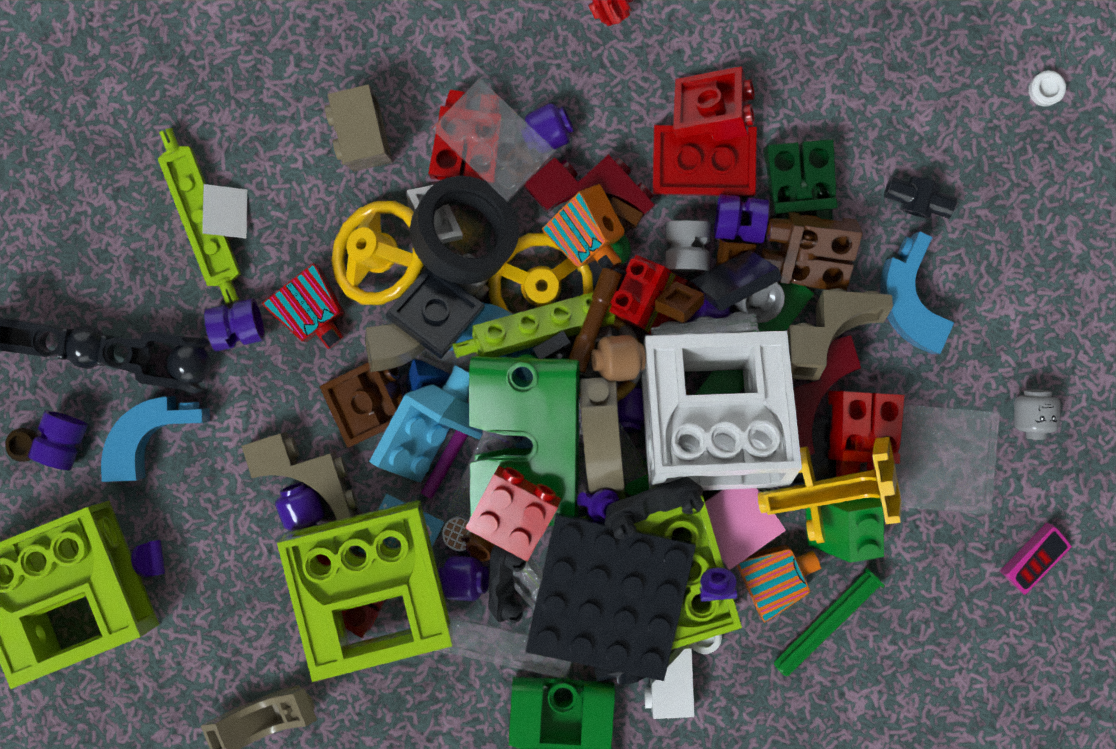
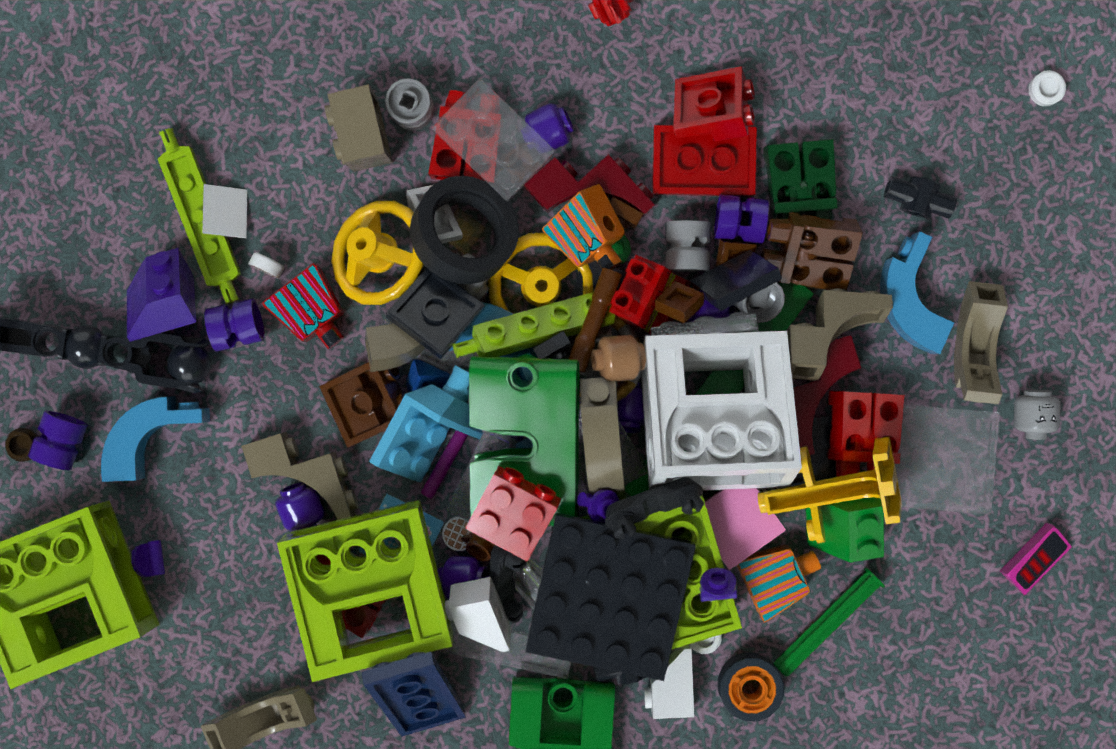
none -> dark purple slope [127,248,196,342]
none -> white tile [248,252,284,279]
none -> dark blue plate [362,651,466,737]
none -> light grey wheel [385,78,434,131]
none -> white slope [445,577,511,652]
none -> wheel [718,653,784,722]
none -> dark tan arch [954,281,1008,404]

